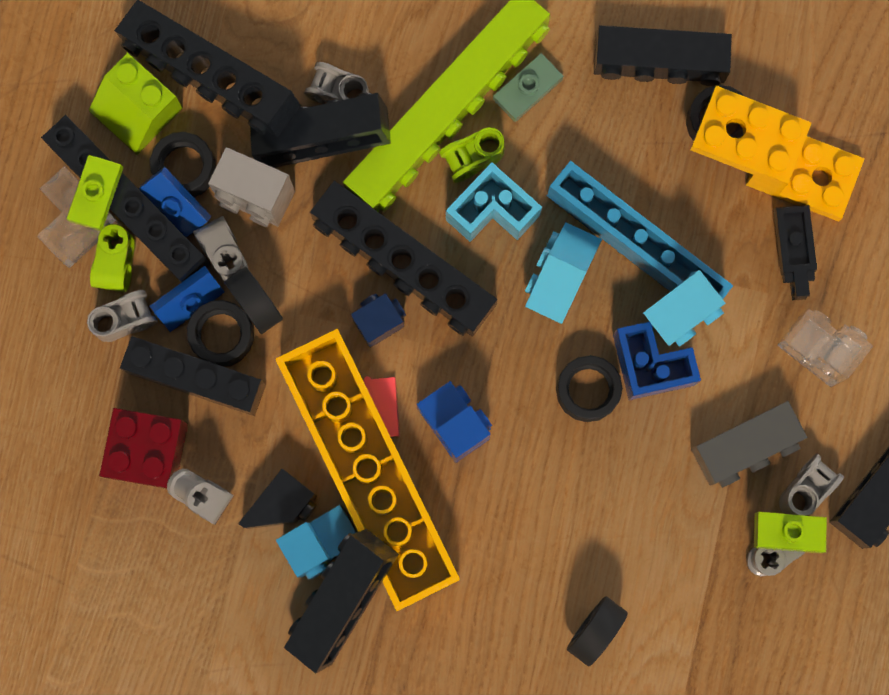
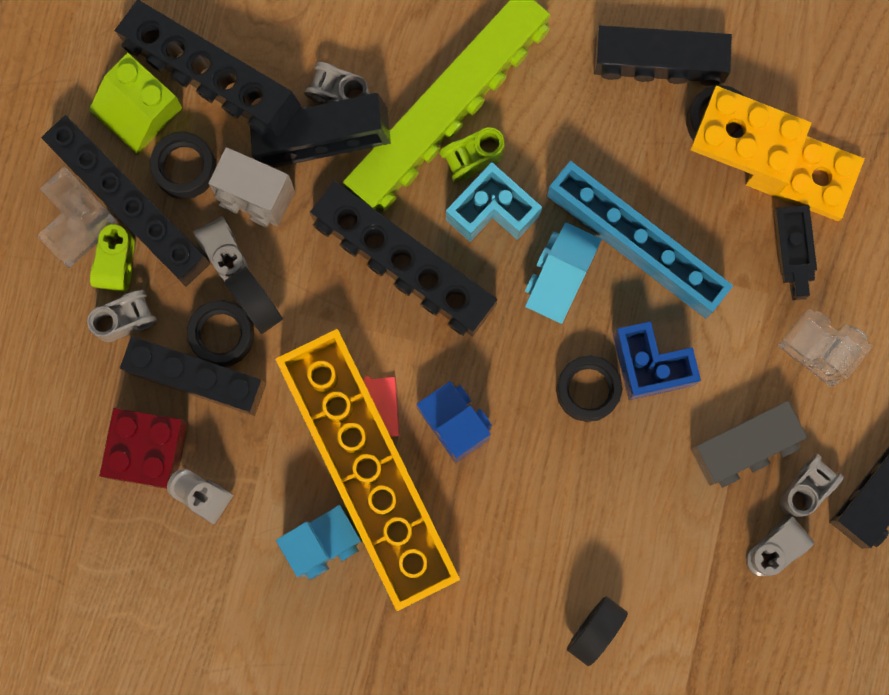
lime plate [67,155,124,231] -> none
blue plate [139,167,211,237] -> none
blue plate [150,266,225,332] -> none
black slope [238,469,317,529] -> none
black brick [284,529,399,674] -> none
dark blue brick [351,293,406,348] -> none
sand green plate [493,53,564,122] -> none
medium azure brick [643,270,726,347] -> none
lime plate [754,512,827,554] -> none

